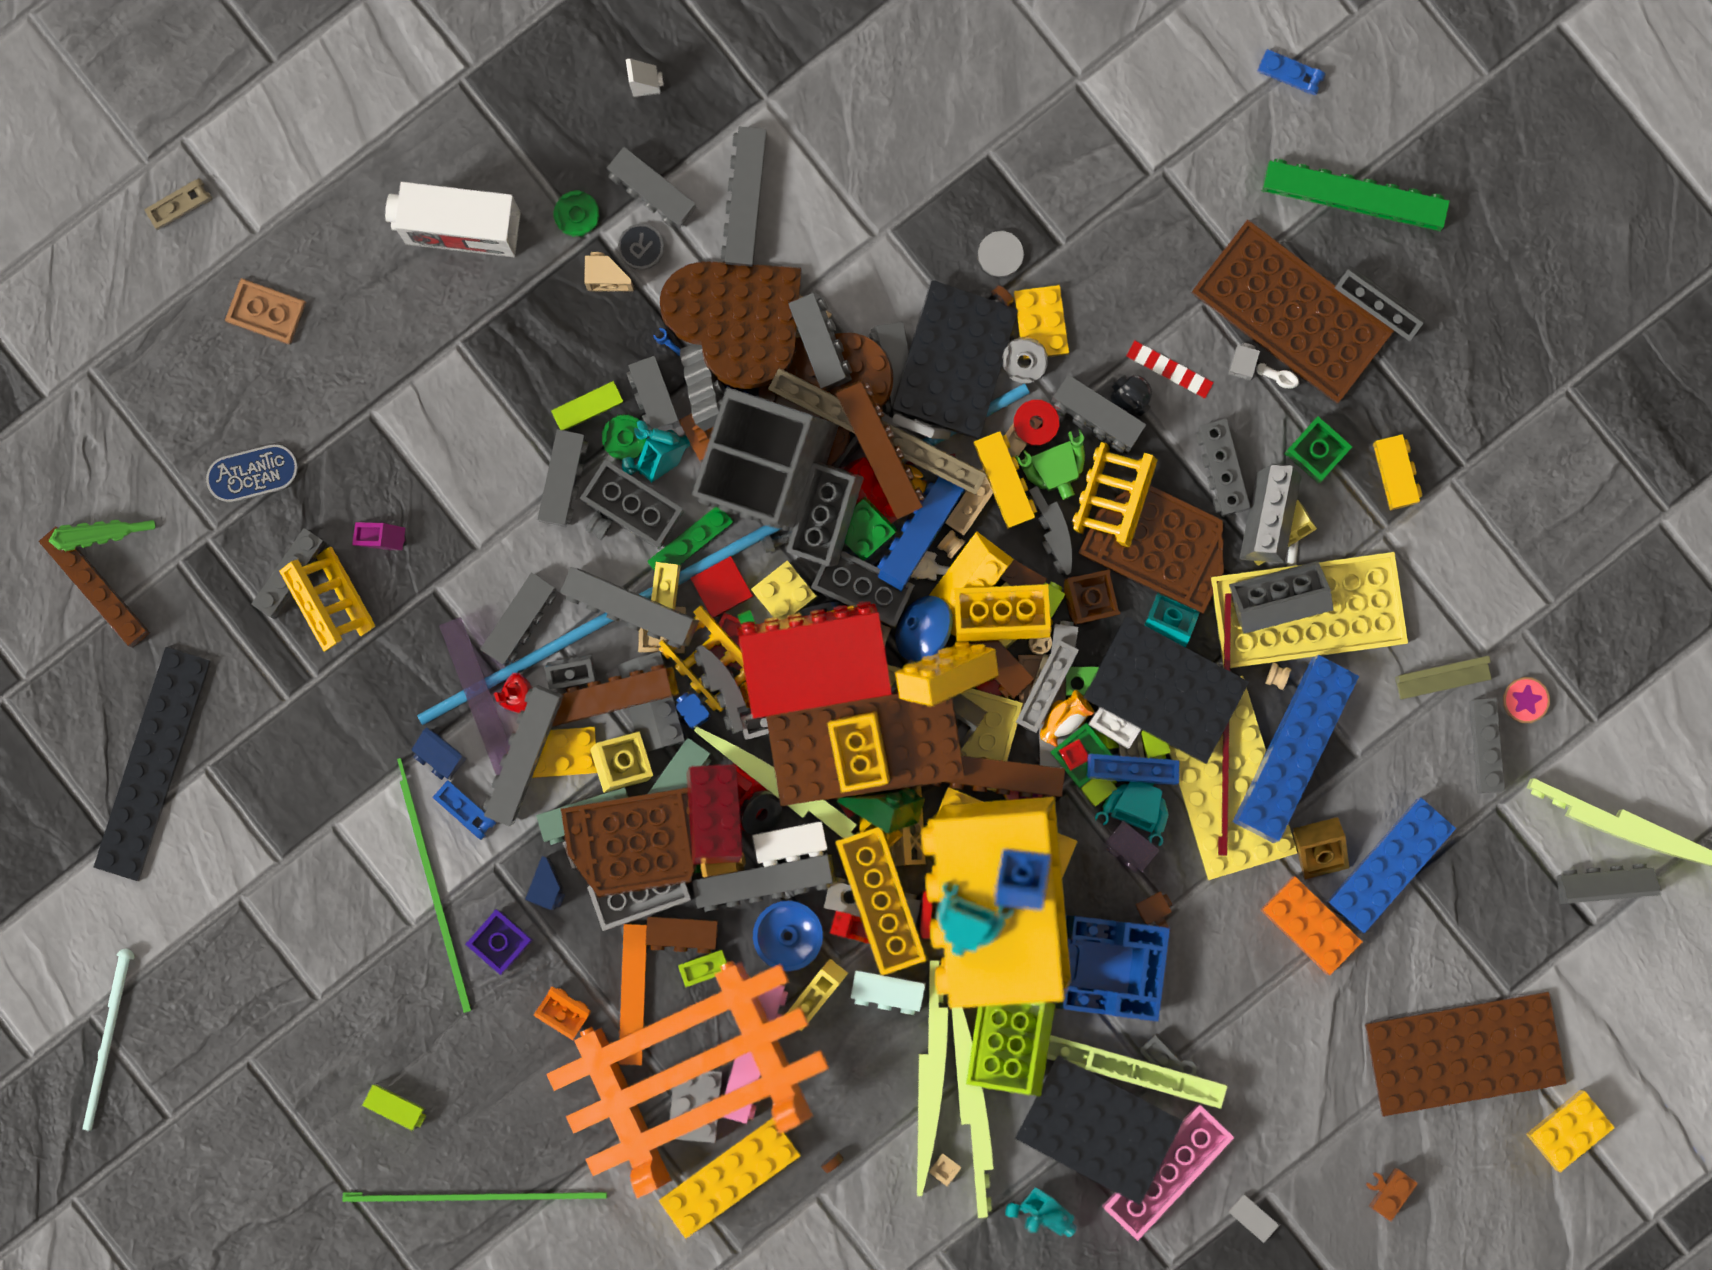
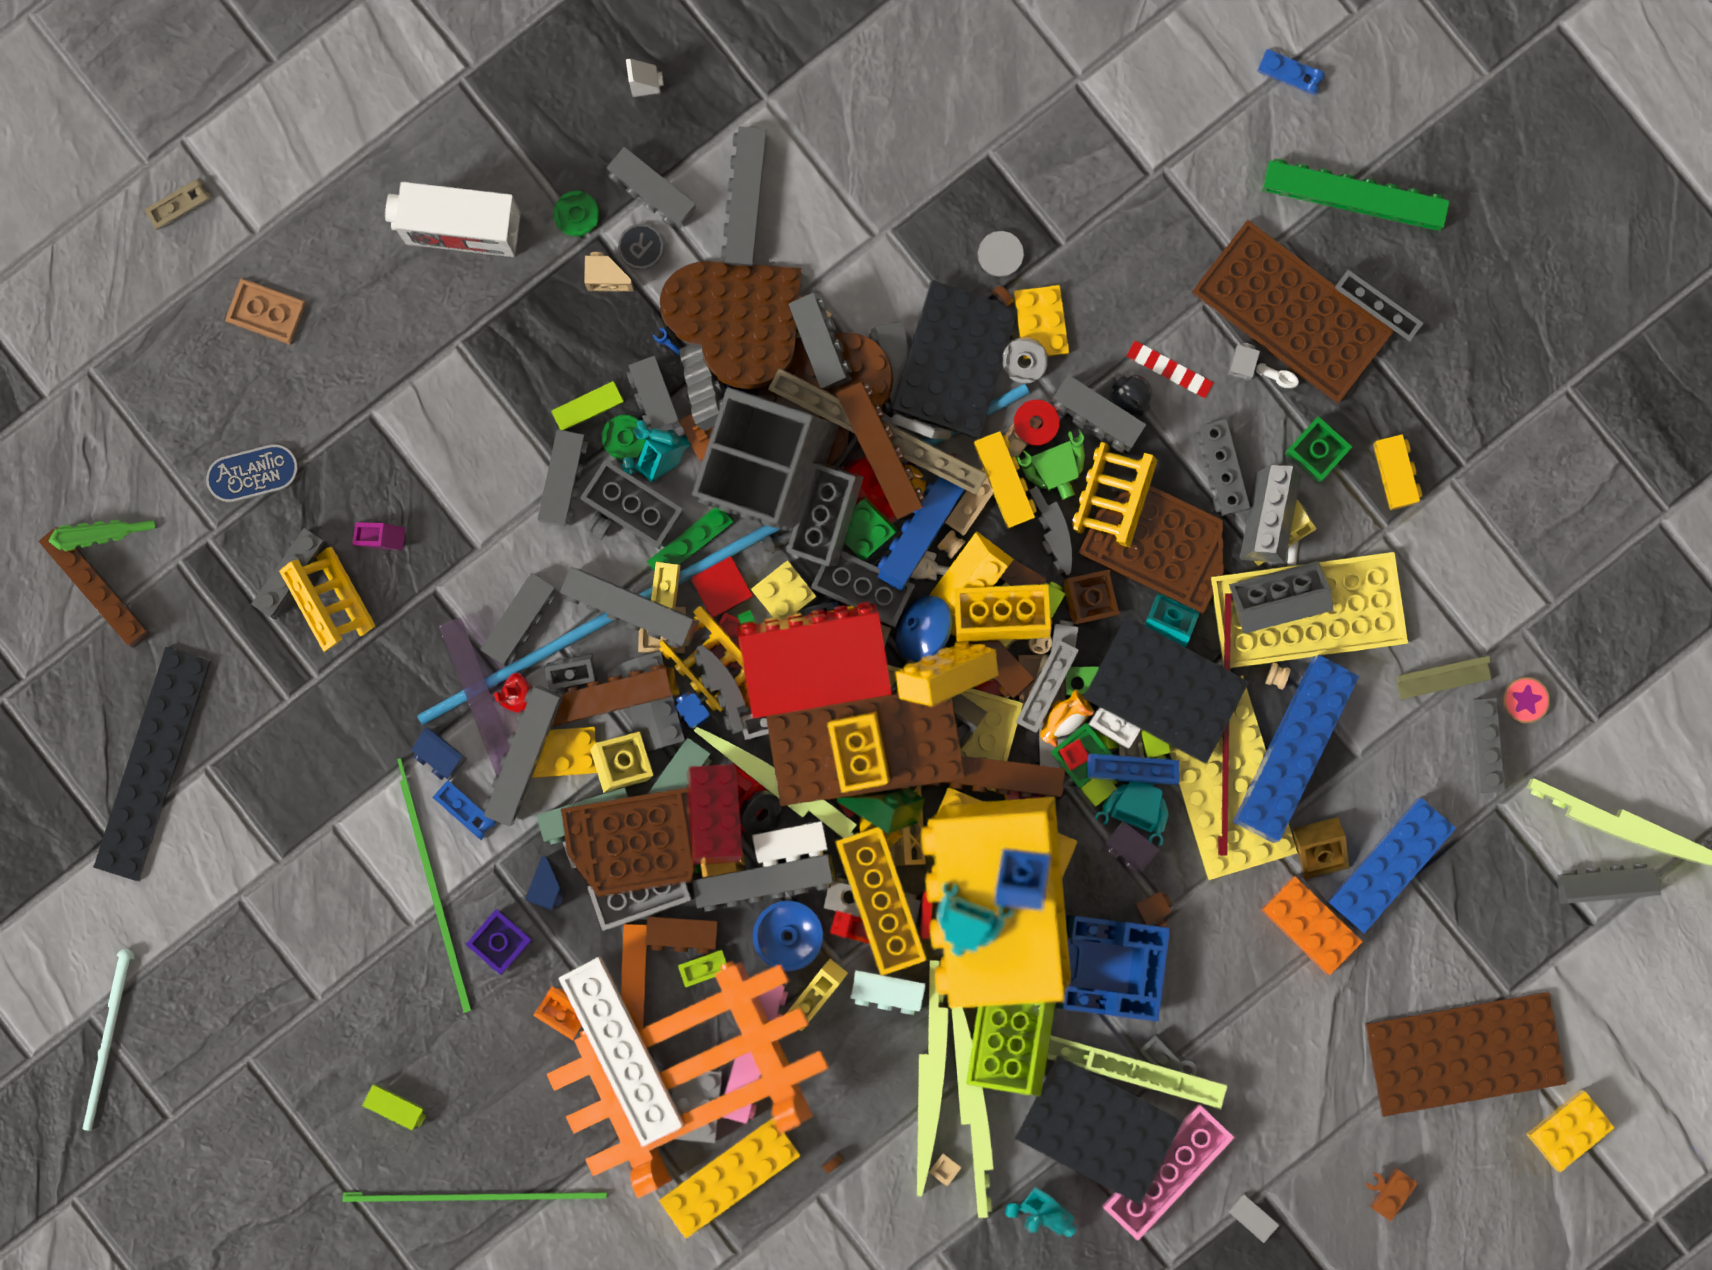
none -> white plate [559,957,685,1147]

